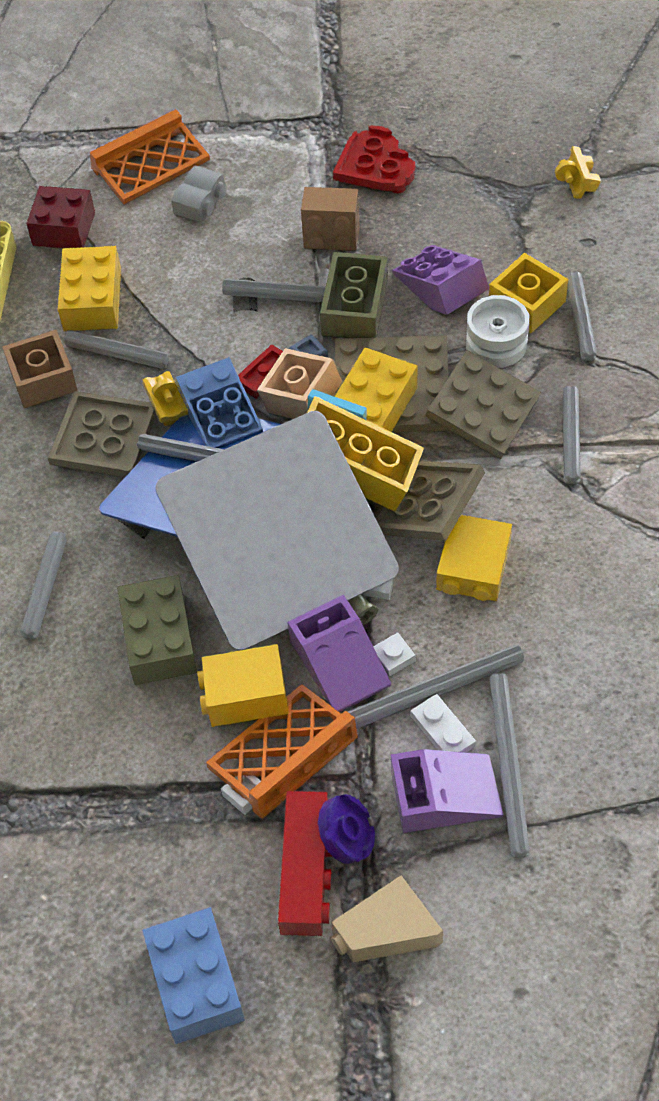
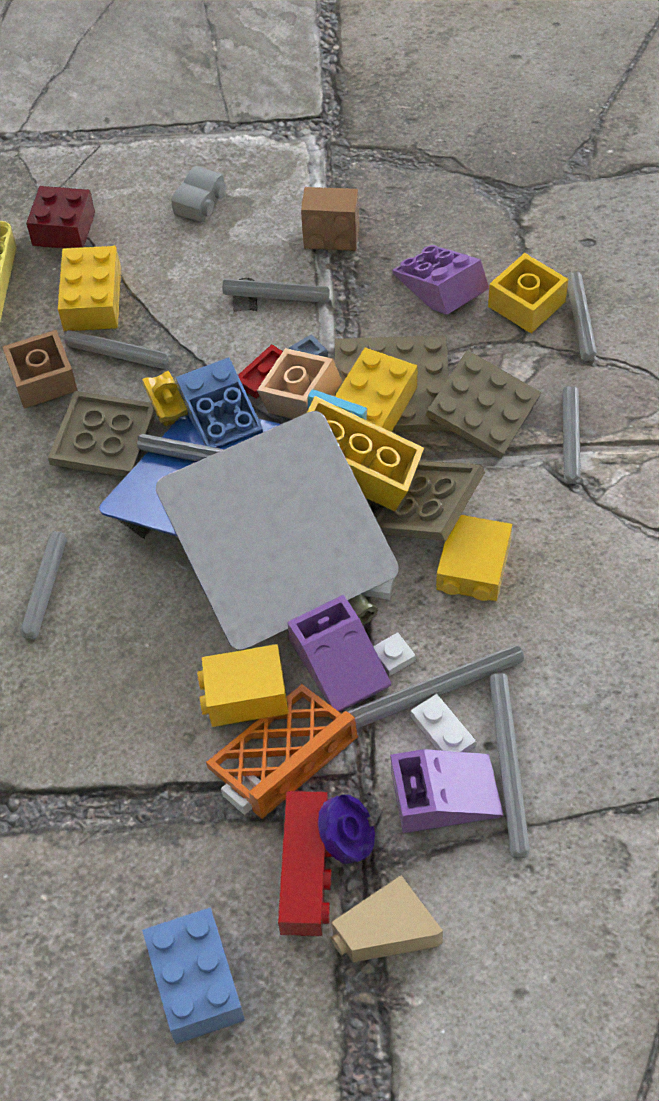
orange fence [90,109,210,204] -> none
olive brick [117,575,197,685] -> none
olive brick [320,252,388,338] -> none
red plate [332,125,416,194] -> none
white wheel [466,295,529,368] -> none
yellow hips [554,146,601,199] -> none

